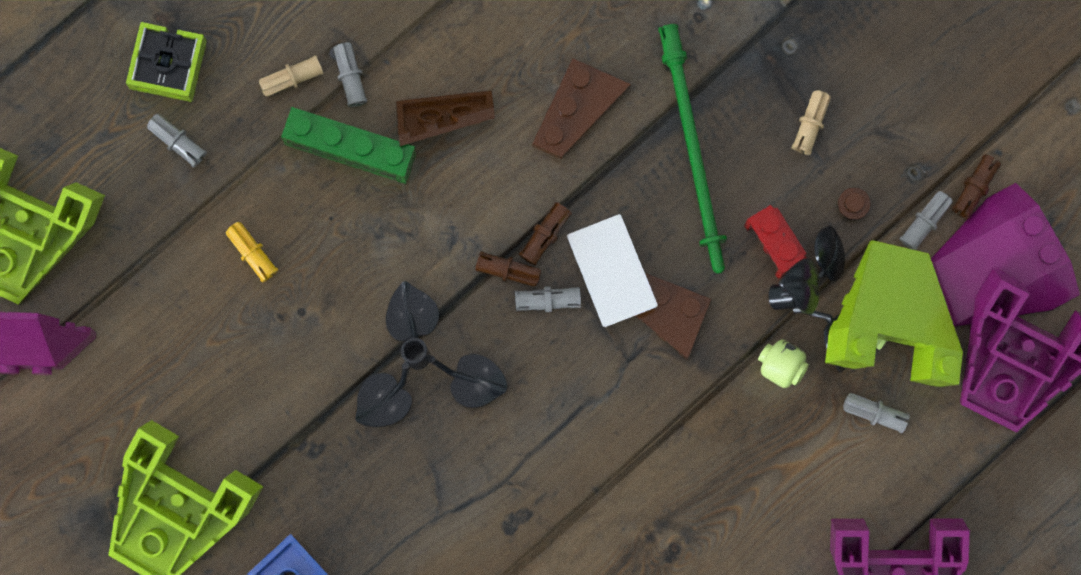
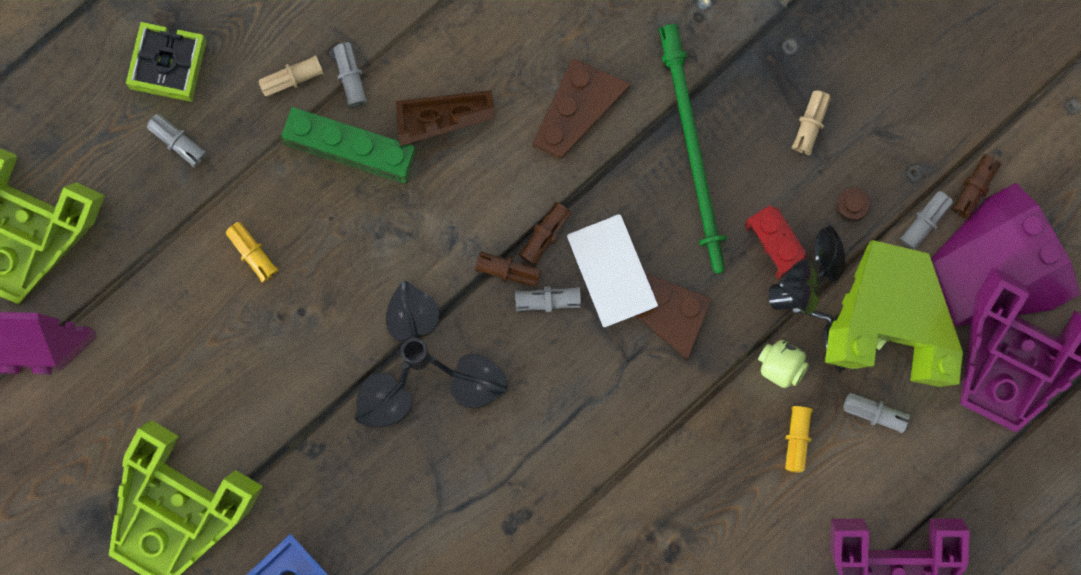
none -> yellow axle [785,406,813,473]

